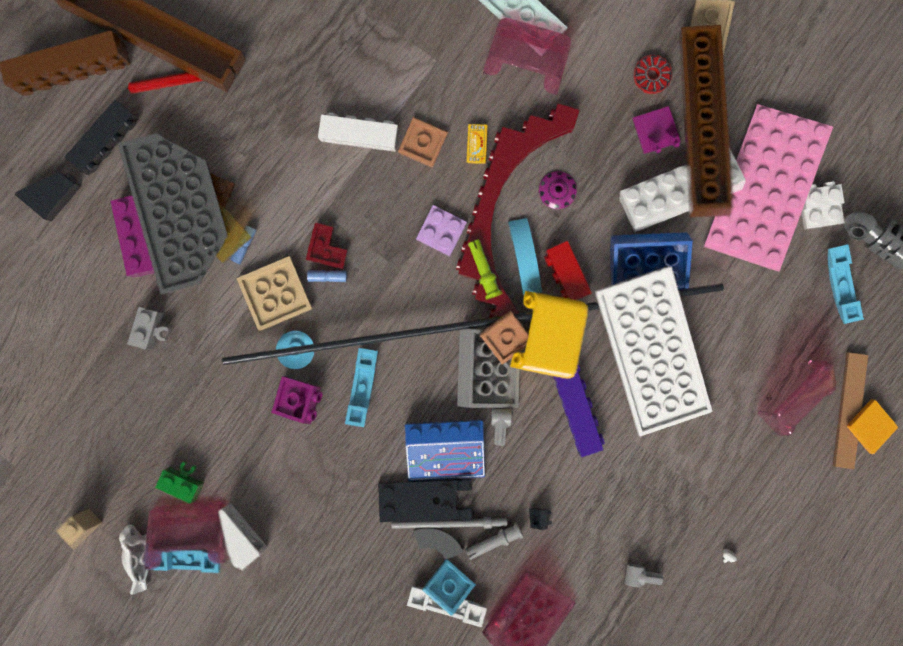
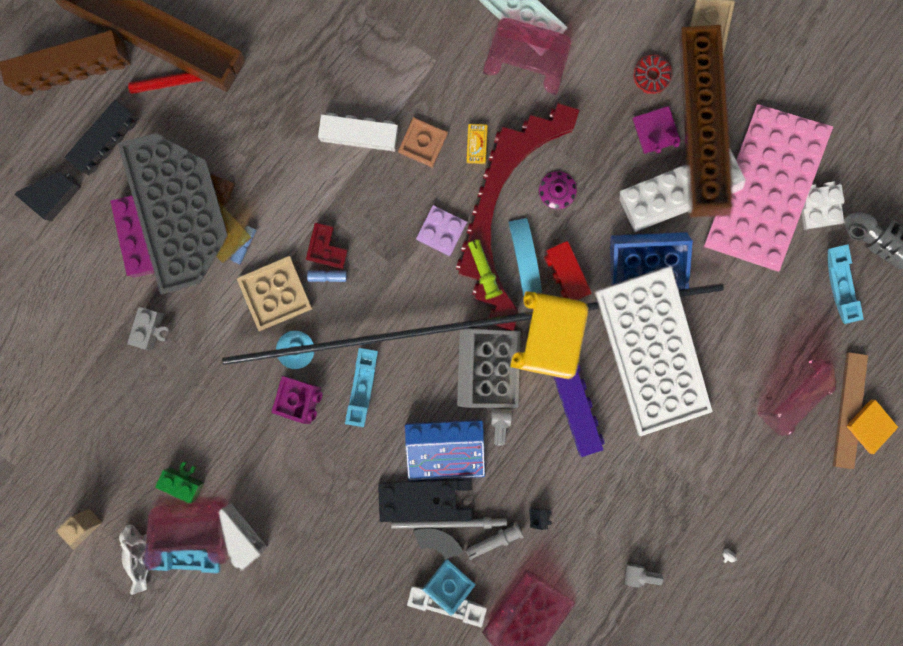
nougat tile [479,311,528,365] -> none

